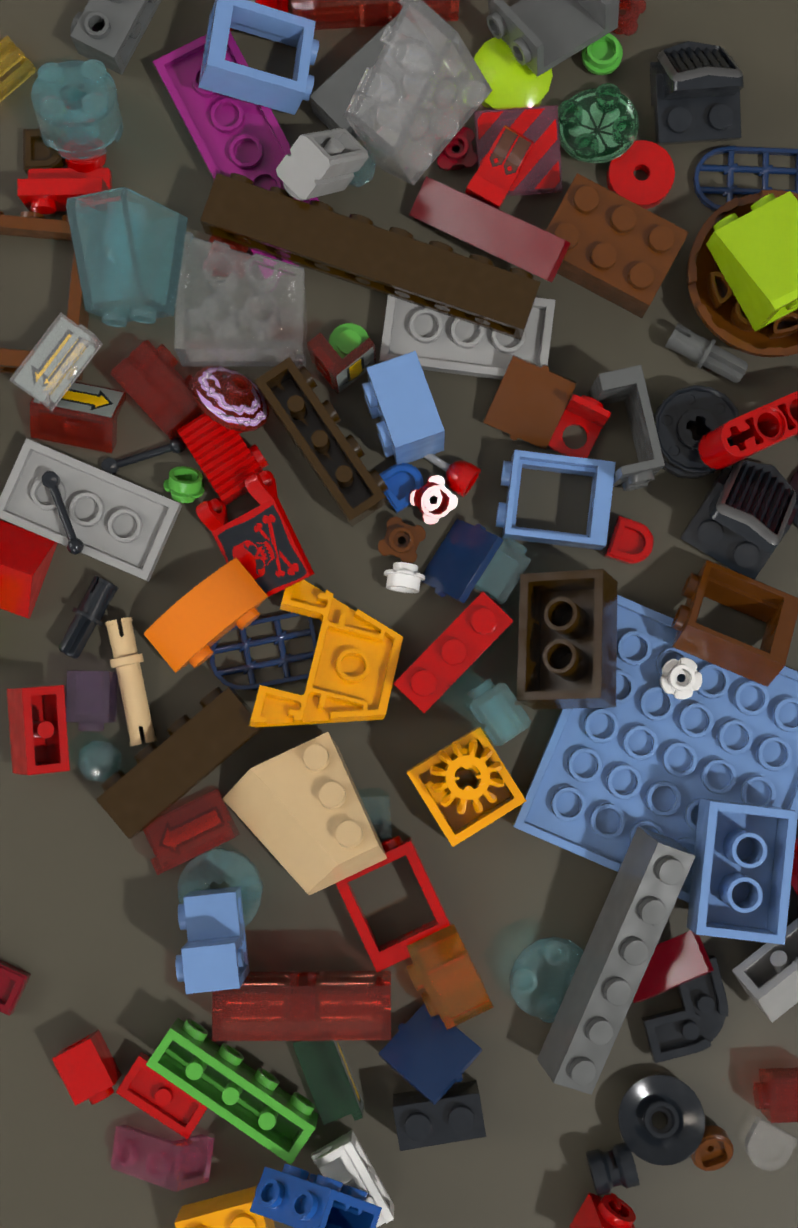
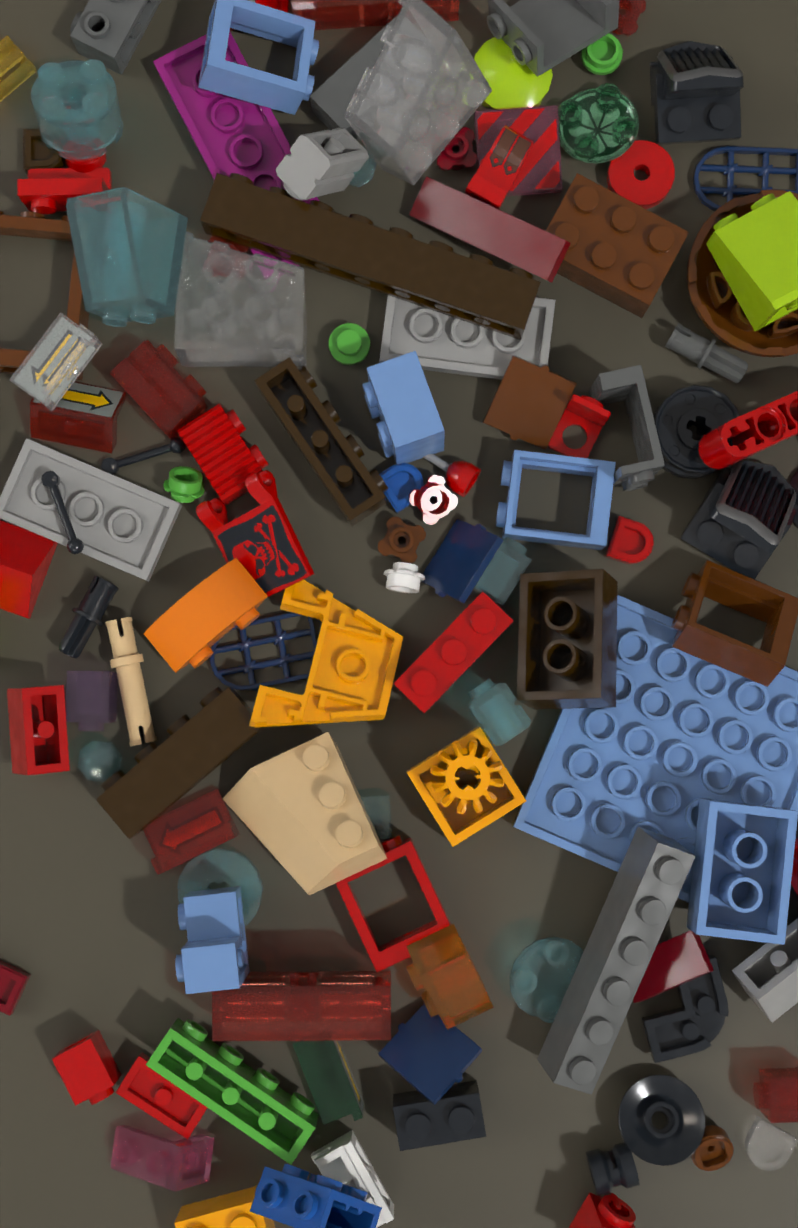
clear red dish [191,366,269,432] -> none
clear red panel [307,332,376,394] -> none
white plate [660,657,702,700] -> none

